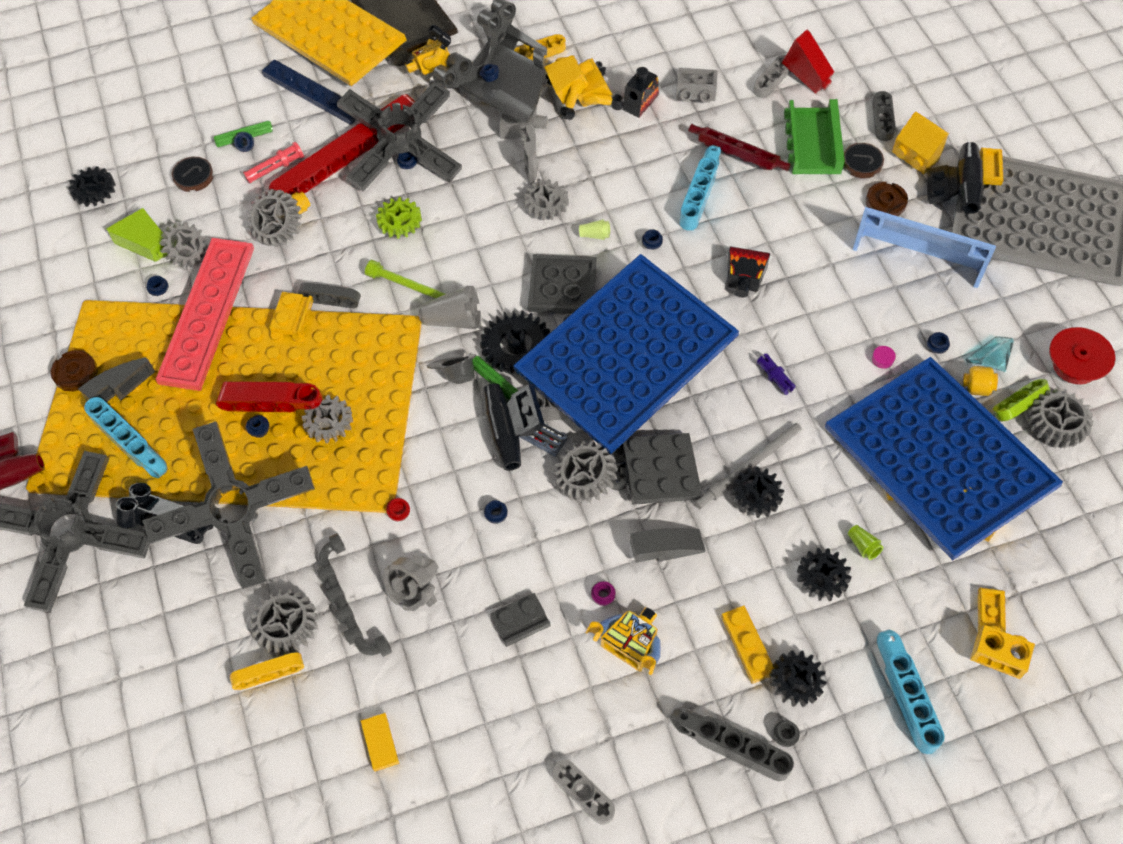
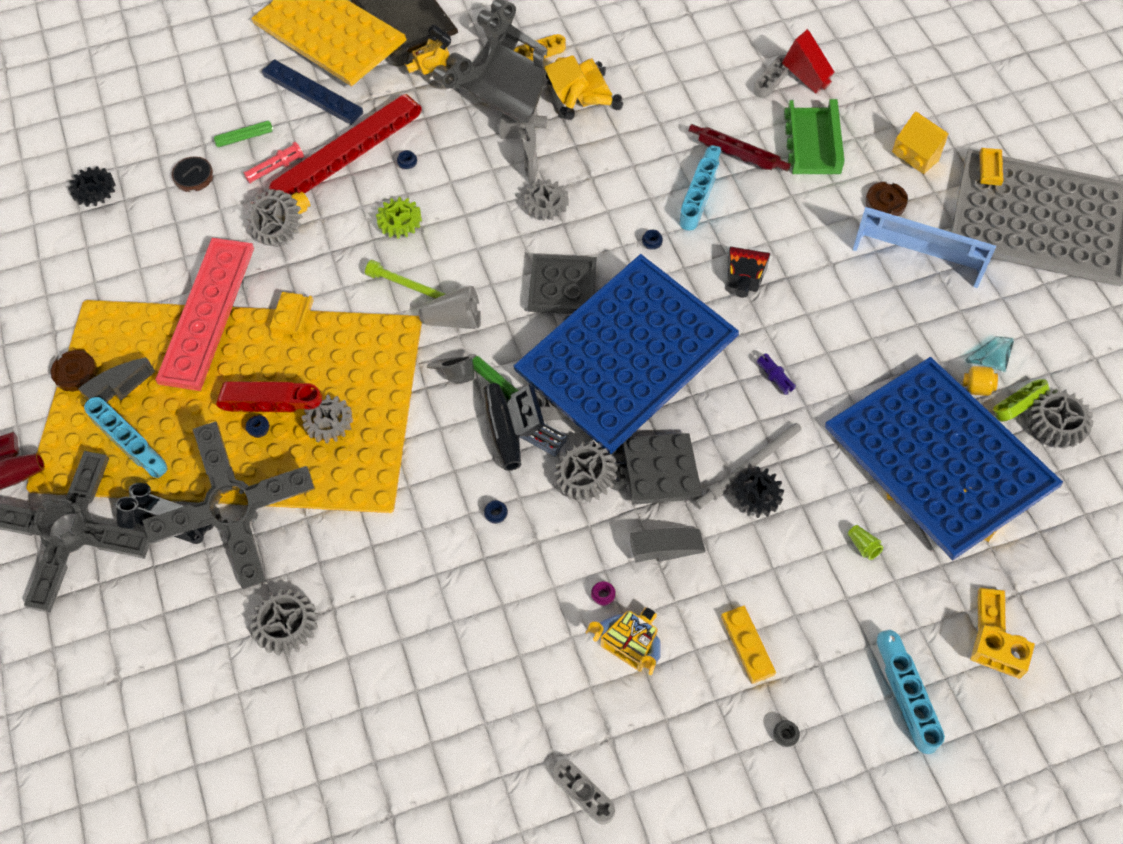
lime slope [106,208,168,262] -> none
dark blue plate [146,276,169,296] -> none
light grey gear [160,221,208,268] -> none
yellow beam [229,653,304,690] -> none
dark blue plate [234,132,254,152] -> none
dark grey beam [298,282,361,308] -> none
dark grey bar [317,533,392,657] -> none
dark grey piece [337,81,462,192] -> none
yellow tile [361,713,400,772] -> none
light grey piece [382,553,439,611] -> none
red plate [386,498,410,522] -> none
dark blue plate [480,64,499,82] -> none
black gear [480,310,550,374] -> none
dark grey plate [490,593,551,647] -> none
yellowish green cone [579,219,610,240] -> none
black torso [623,67,659,118] -> none
dark grey piece [670,707,794,781] -> none
light grey plate [676,68,717,103] -> none
black gear [769,650,827,707] -> none
black gear [797,548,852,601] -> none
black tile [843,143,884,178] -> none
dark grey beam [872,91,896,141] -> none
dark pink tile [872,346,896,369] -> none
black plate [927,142,984,214] -> none
dark blue plate [927,332,950,354] -> none
red piece [1049,327,1116,385] -> none

